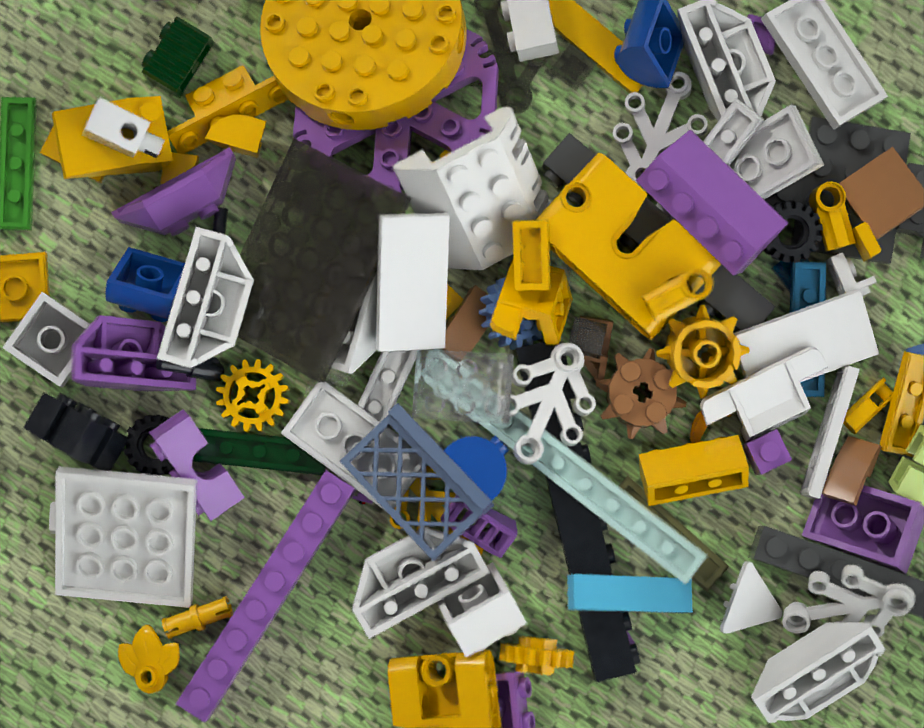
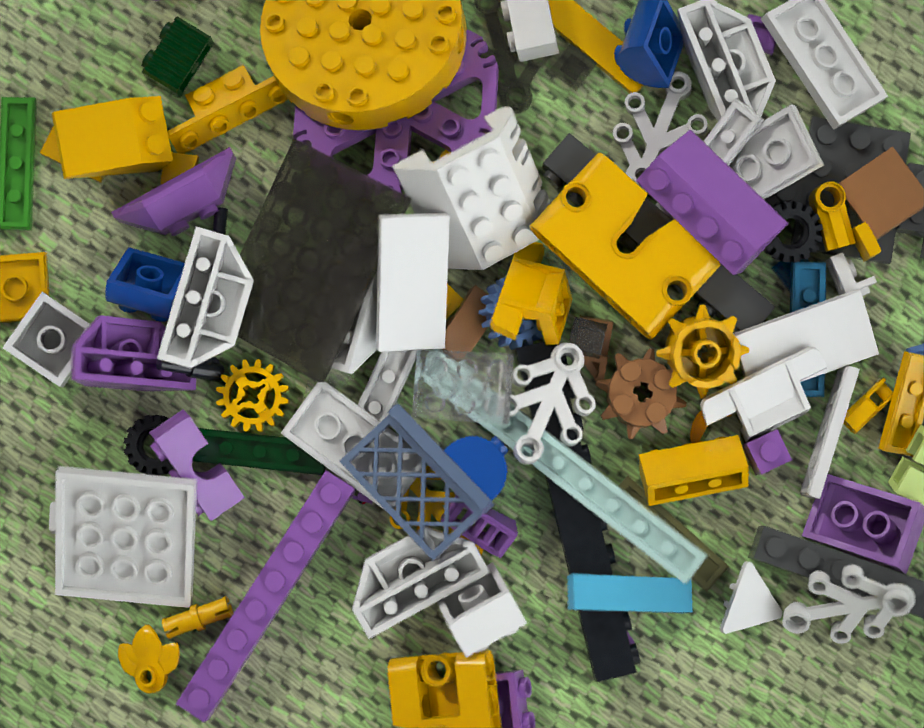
black brick [23,392,129,471] -> none
white torso [82,97,165,158] -> none
yellow brick [205,114,266,158] -> none
yellow gear [499,636,574,675] -> none
yellow tile [512,220,551,291] -> none
yellow piece [642,268,713,323] -> none
white wedge [751,622,885,723] -> none
medium nougat slope [822,436,882,506] -> none

